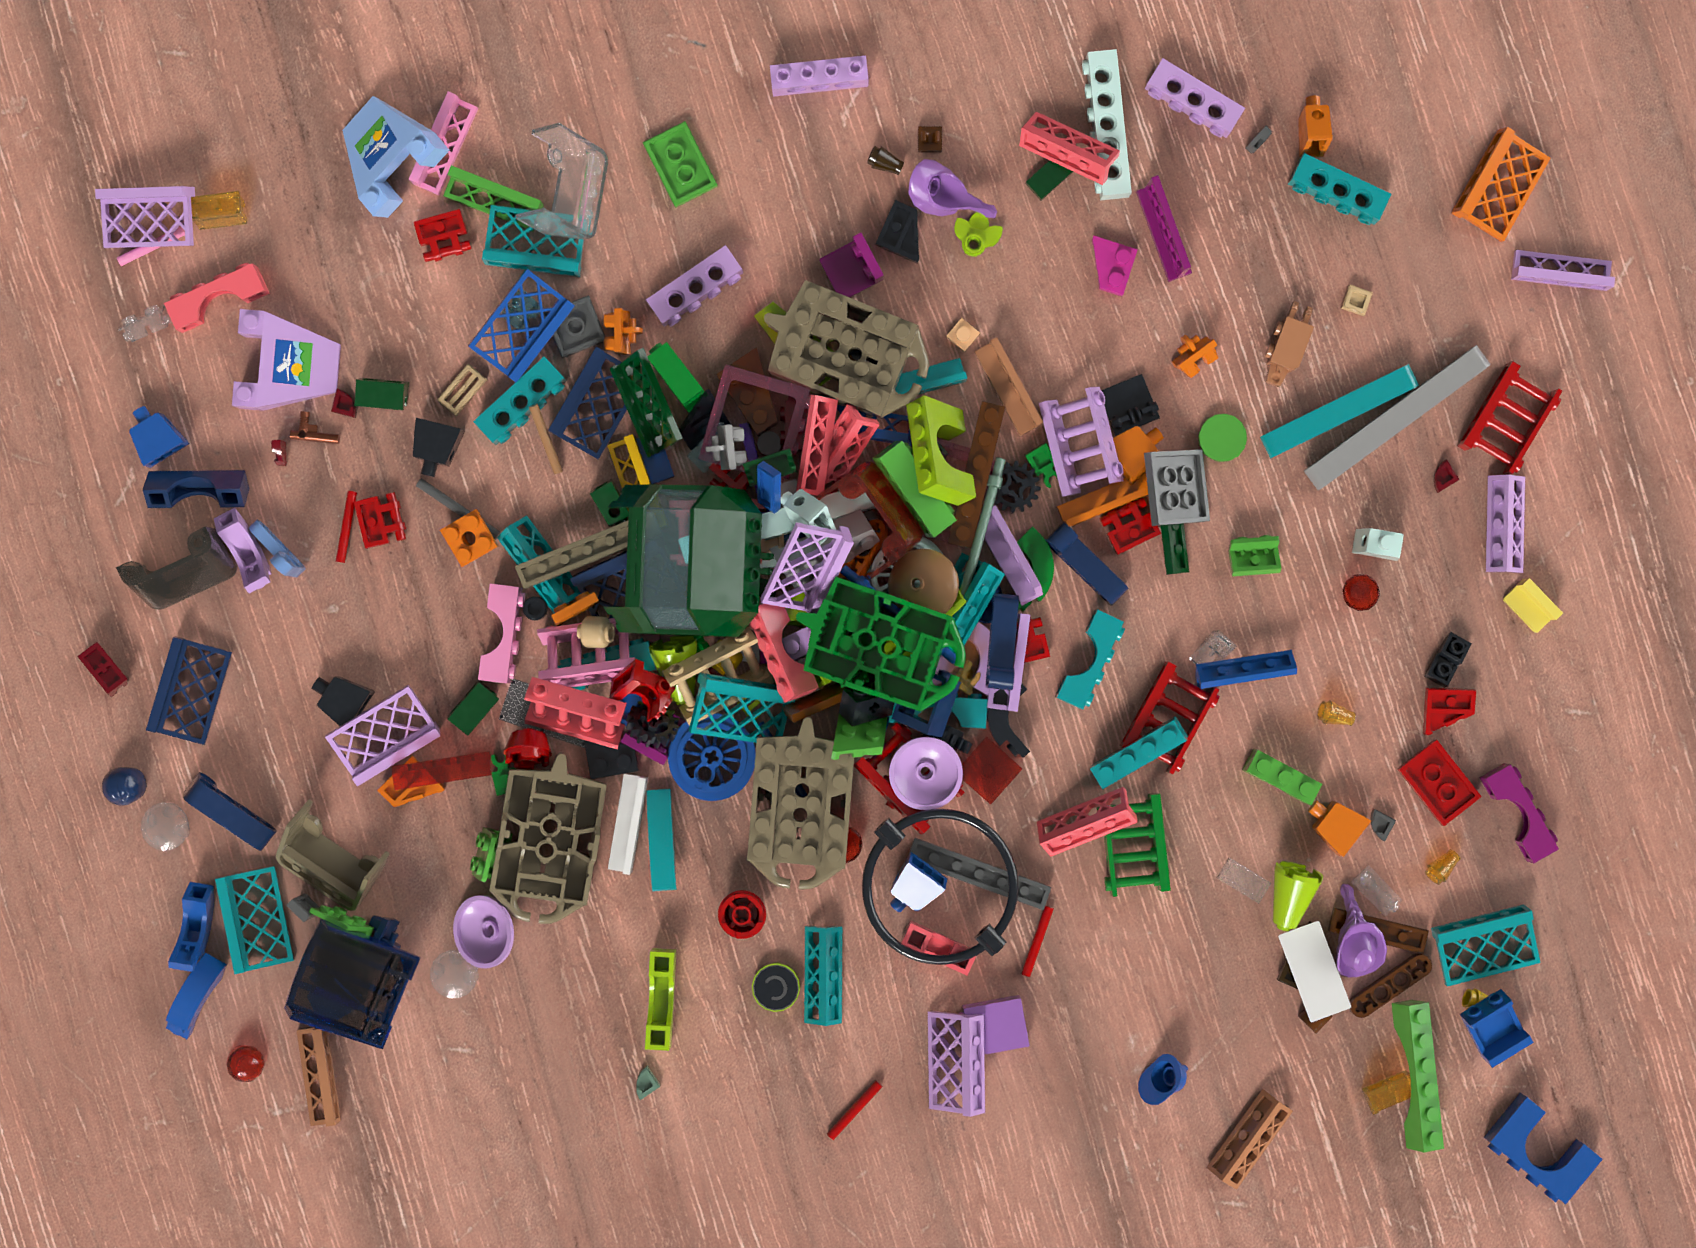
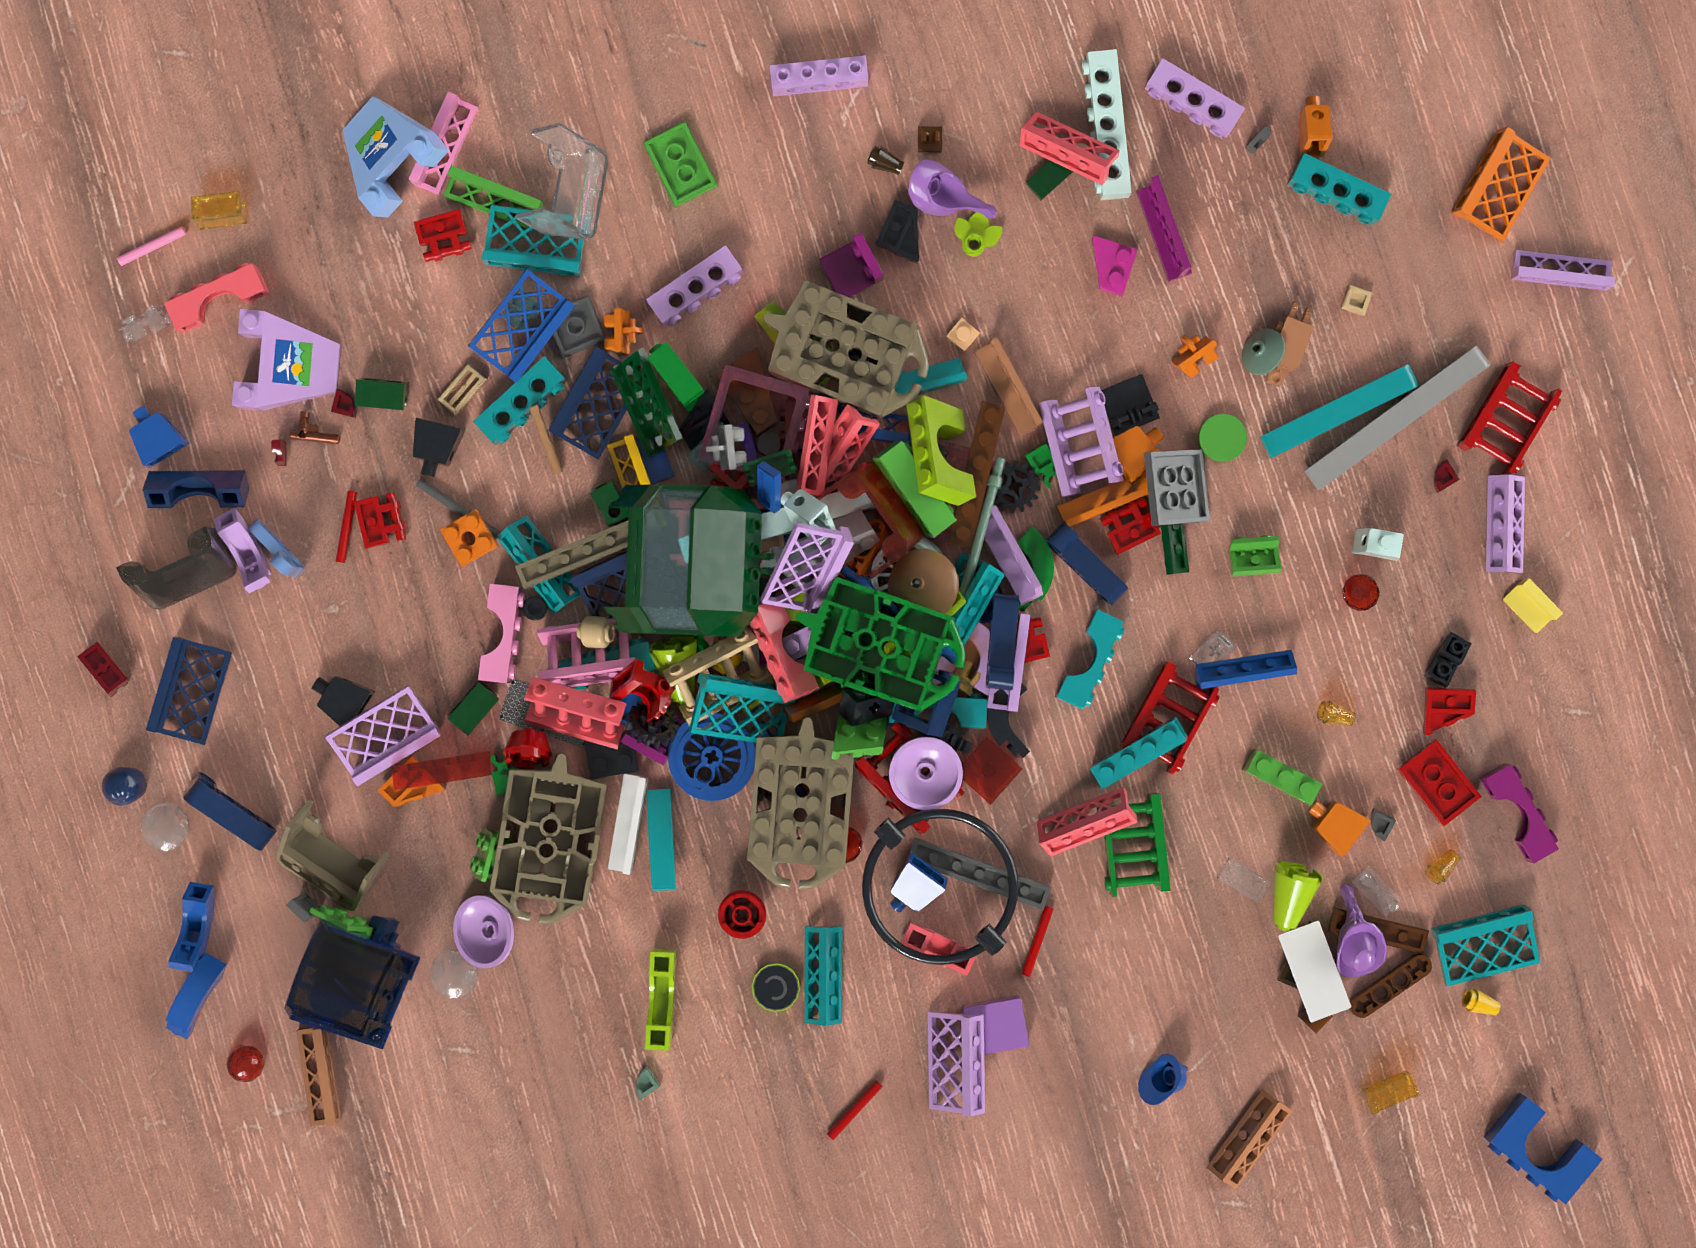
lavender fence [95,186,195,248] -> none
teal fence [215,866,294,975] -> none
orange wing [551,591,599,626] -> none
bright green arch [1392,1000,1444,1153] -> none
blue panel [1460,989,1534,1068] -> none
none -> sand green dish [1242,329,1285,375]

